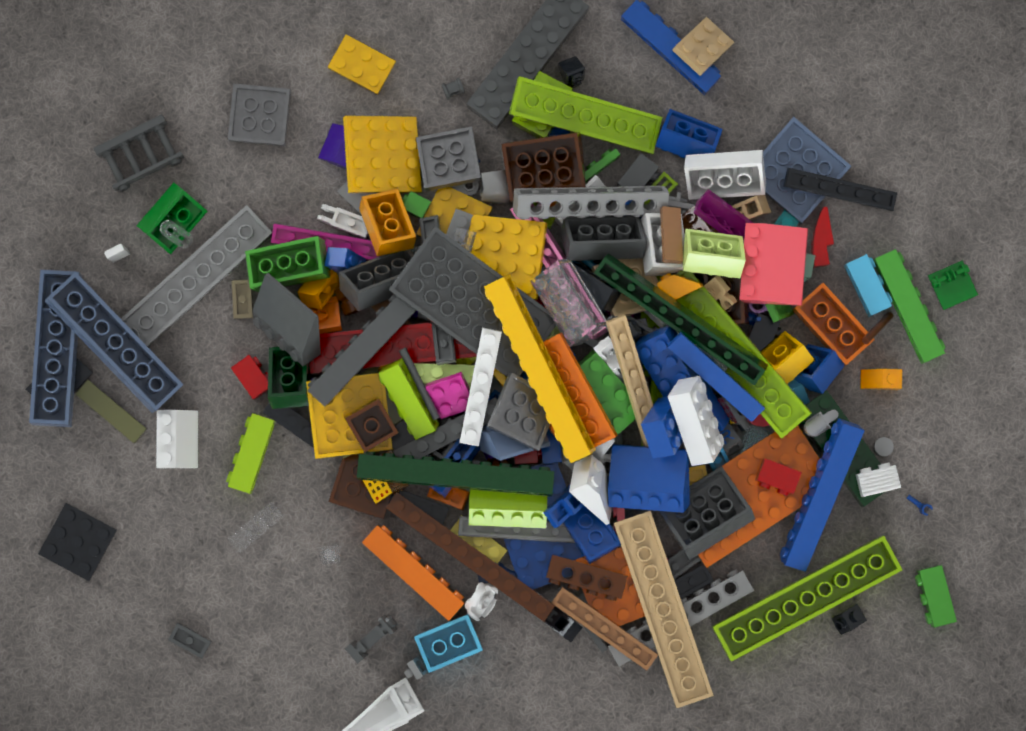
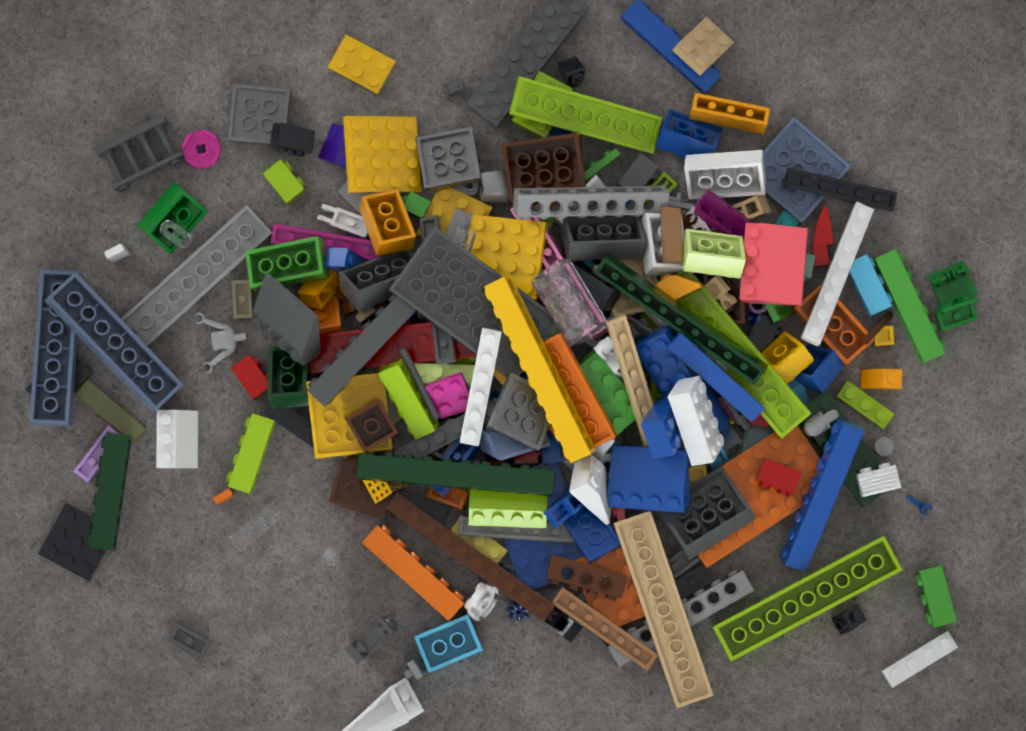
none -> lavender tile [73,425,120,483]
none -> dark green brick [87,432,132,551]
none -> dark pink plate [182,130,221,169]
none -> light grey piece [195,313,248,373]
none -> orange tile [213,488,234,504]
none -> lime brick [263,159,306,205]
none -> black brick [270,122,315,157]
none -> dark tan plate [355,306,377,326]
none -> dark blue plant [506,601,529,622]
none -> light orange brick [689,93,770,134]
none -> white plate [800,202,874,347]
none -> lime plate [836,380,894,430]
none -> yellow plate [874,325,895,347]
none -> white plate [882,631,958,688]
none -> green bracket [934,295,979,331]

